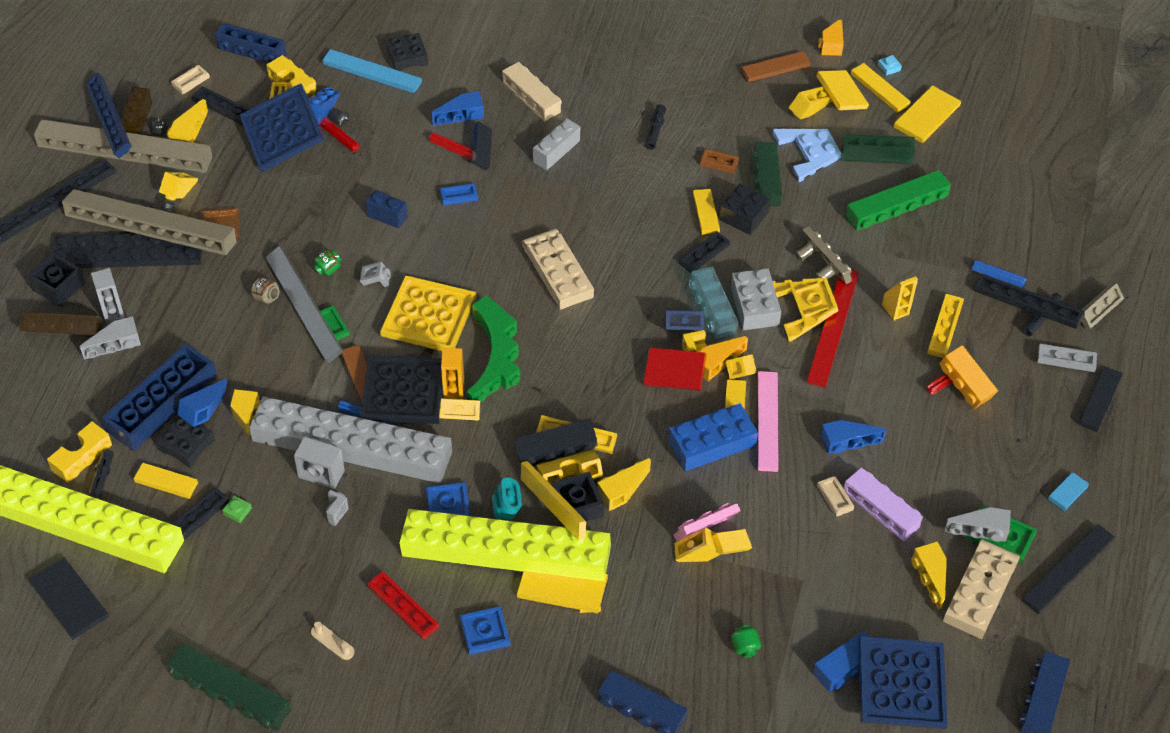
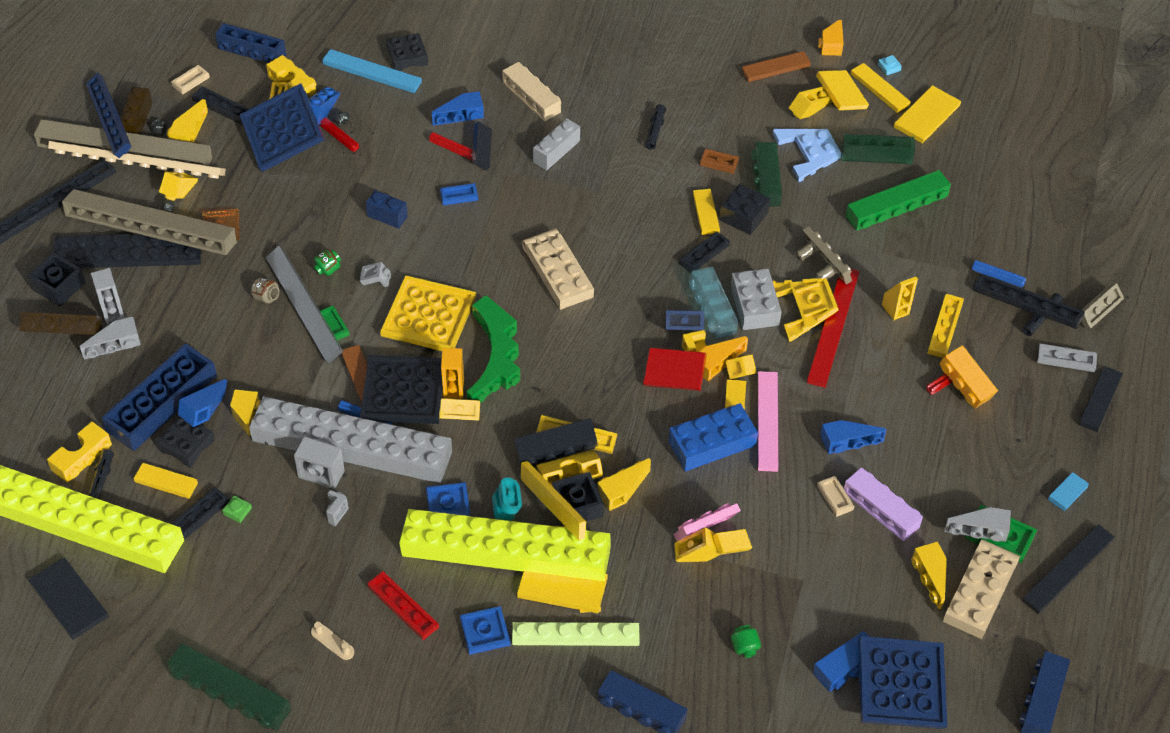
none -> tan plate [48,141,226,178]
none -> yellowish green plate [512,622,639,646]

